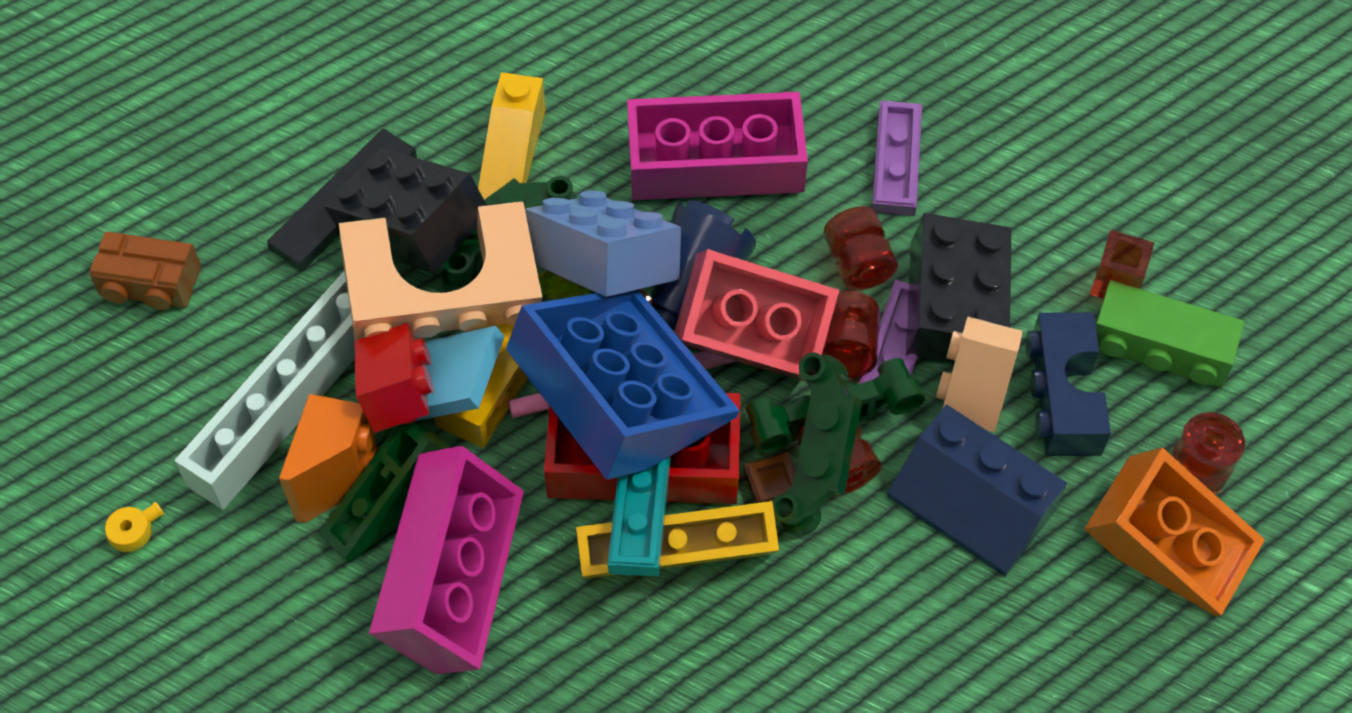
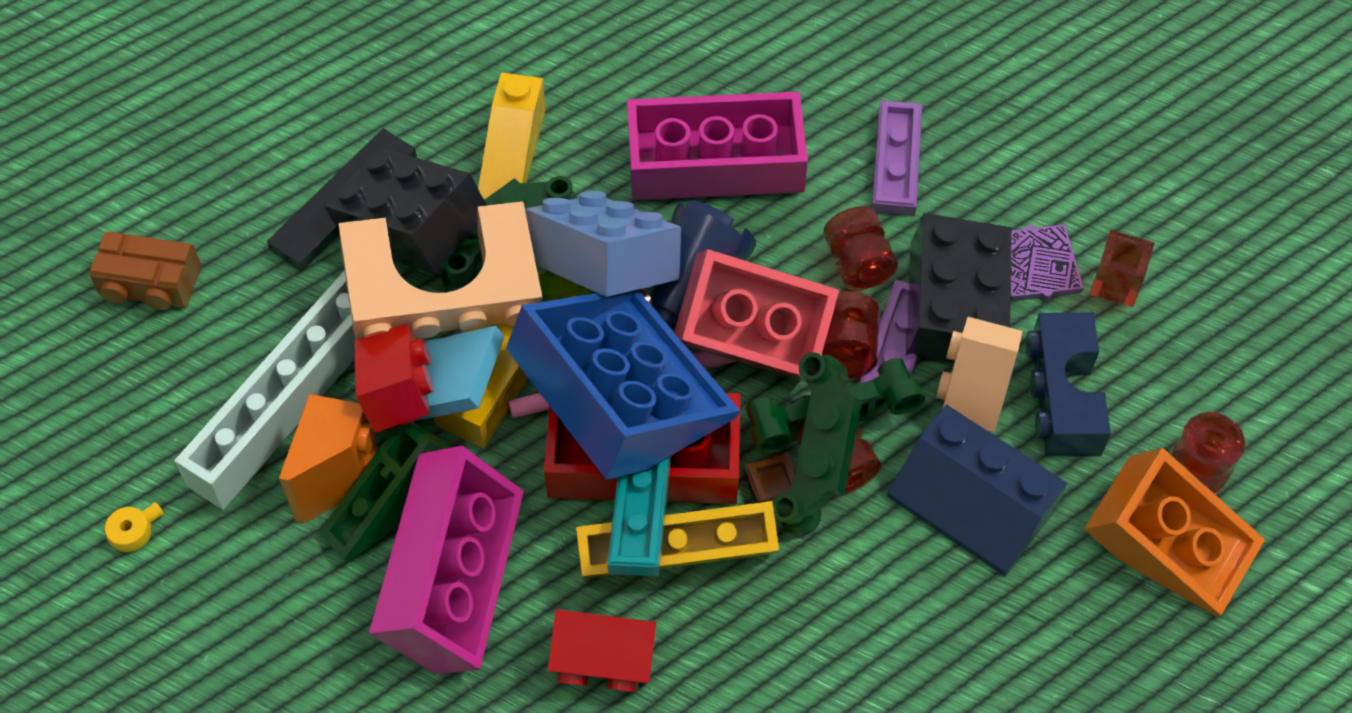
bright green brick [1095,280,1245,388] -> none
none -> red brick [548,609,656,692]
none -> medium lavender piece [1011,225,1084,301]

